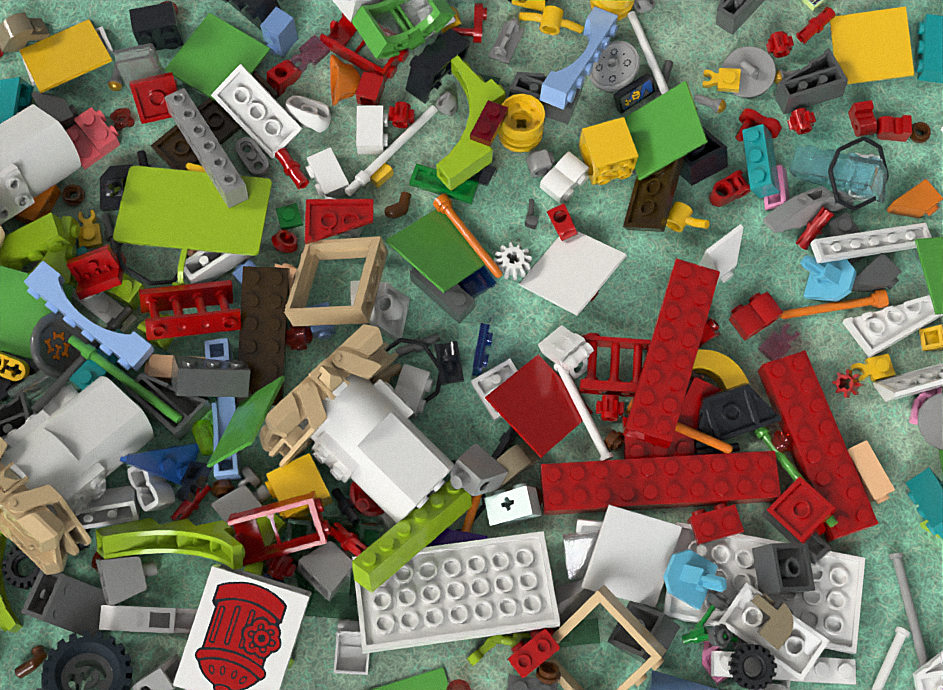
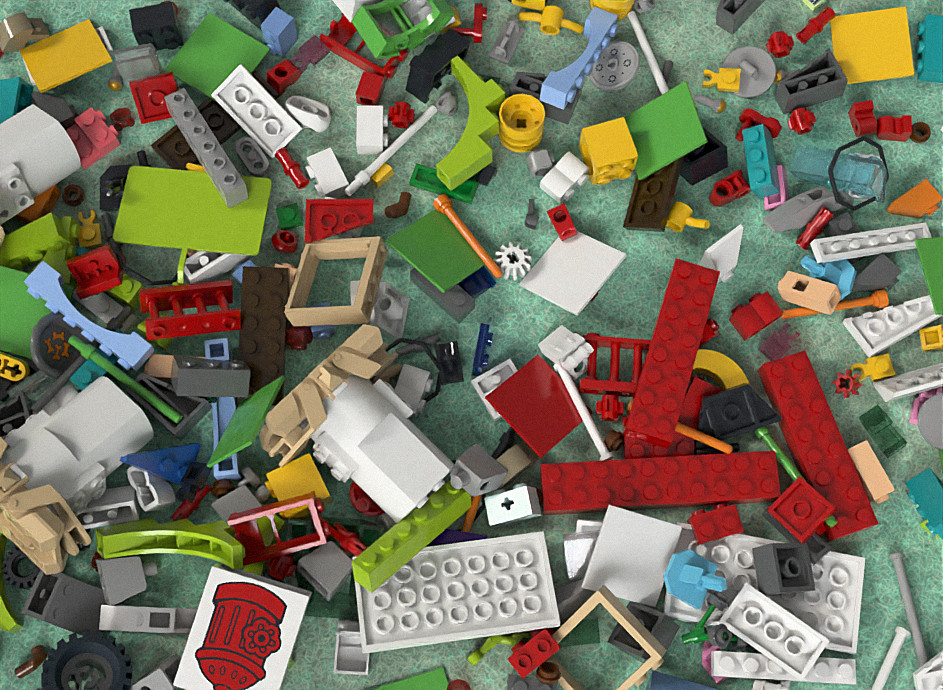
clear neon green cone [191,419,214,456] -> none
orange hat [330,55,361,106] -> none
black bar [332,488,360,526] -> none
dark red plate [470,100,508,147] -> none
tile [614,72,655,114] -> none
black tyre [728,644,777,690] -> none
dark tan brick [750,593,794,650] -> none
clear red plate [771,430,793,453] -> none
none -> light nougat brick [778,271,841,315]
none -> clear green slope [859,405,907,458]

